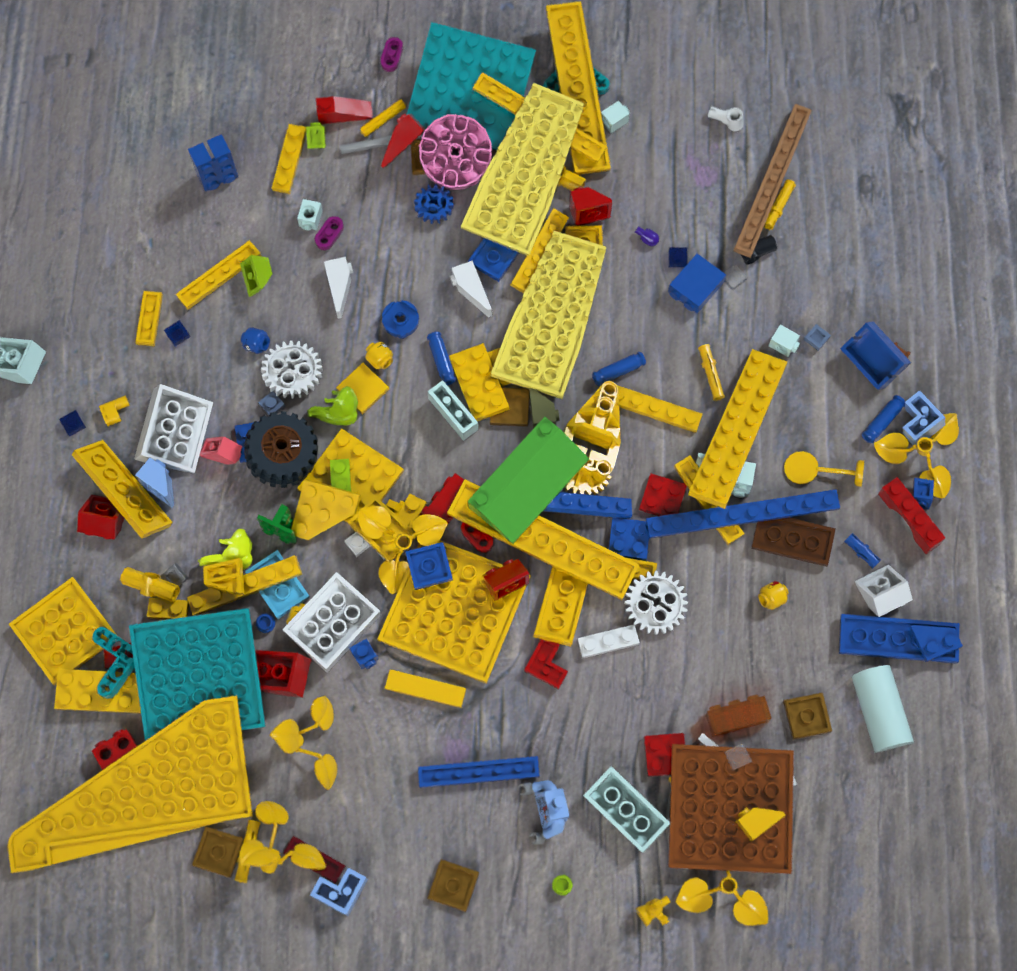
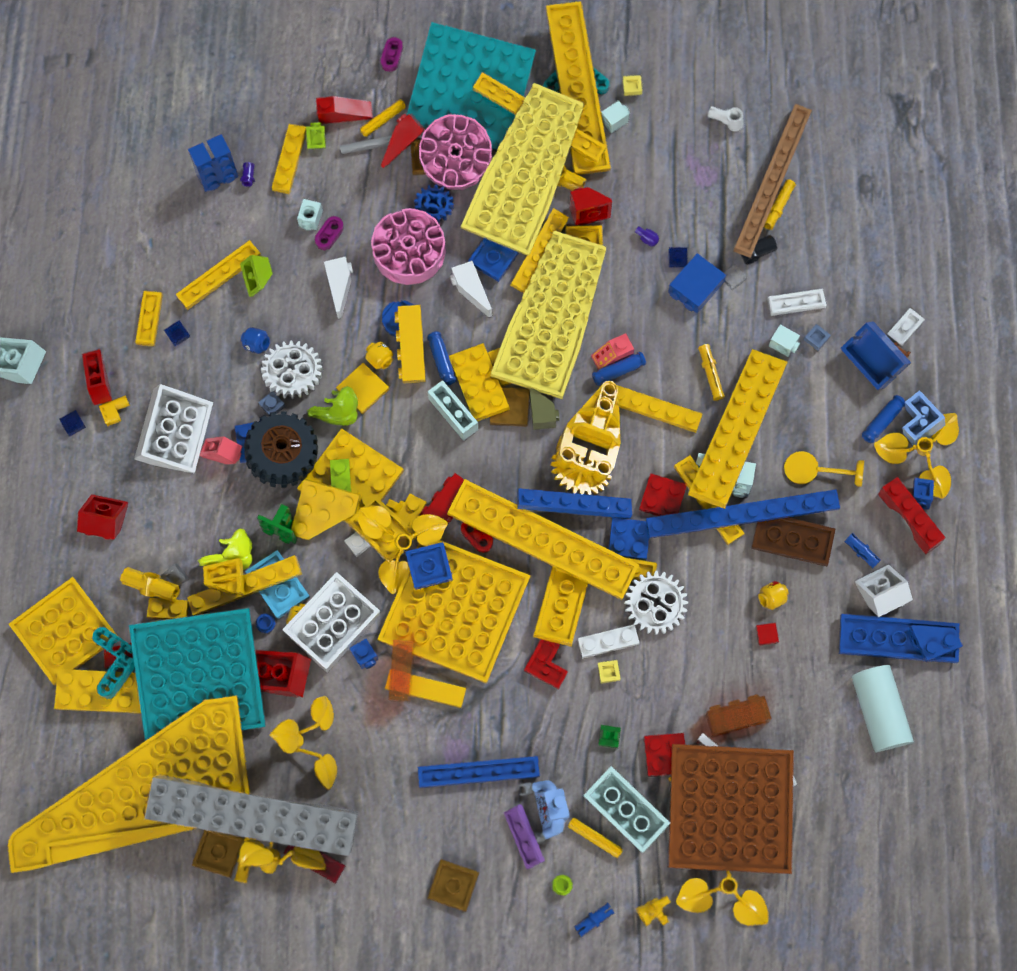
yellow plate [72,440,173,539] -> none
red brick [91,729,138,770] -> none
light blue slope [135,458,174,508] -> none
light blue brick [310,868,368,916] -> none
bright green slope [468,417,589,544] -> none
red slope [483,559,529,601] -> none
clear tile [724,743,752,770] -> none
yellow slope [736,808,785,841] -> none
pearl gold tile [783,692,832,740] -> none
none -> red slope [82,349,112,406]
none -> light grey arch [145,775,359,856]
none -> dark purple pin [240,162,255,187]
none -> bright pink brick [371,208,446,285]
none -> clear orange brick [388,640,415,703]
none -> yellow brick [395,305,426,384]
none -> medium lavender tile [504,804,545,869]
none -> yellow axle [568,818,623,858]
none -> blue pin [574,903,615,938]
none -> coral slope [591,333,634,370]
none -> light yellow plate [597,660,621,684]
none -> green tile [598,725,621,749]
none -> light yellow plate [623,75,642,96]
none -> red tile [756,623,779,646]
none -> white tile [767,288,826,316]
none -> white plate [887,308,925,347]

